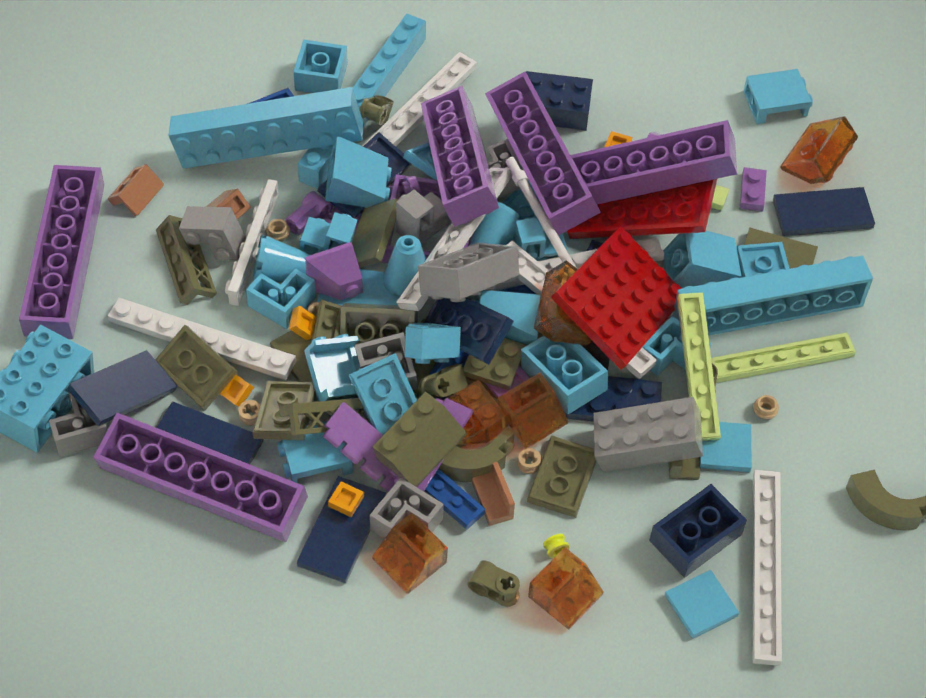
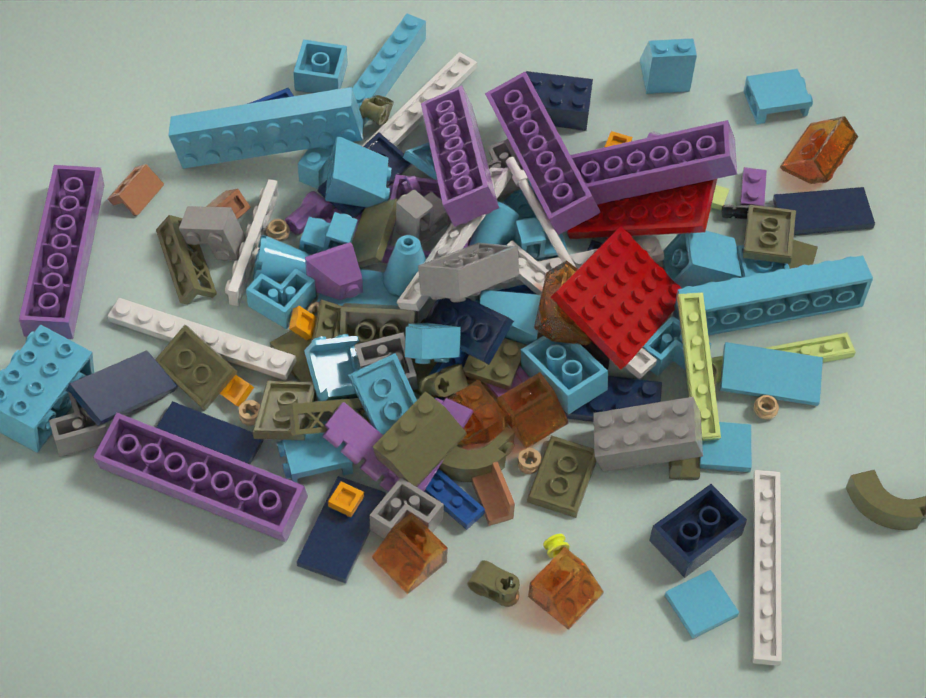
none -> medium azure slope [640,38,697,94]
none -> medium azure tile [720,342,823,406]
none -> black axle [722,205,767,219]
none -> olive tile [743,205,796,264]

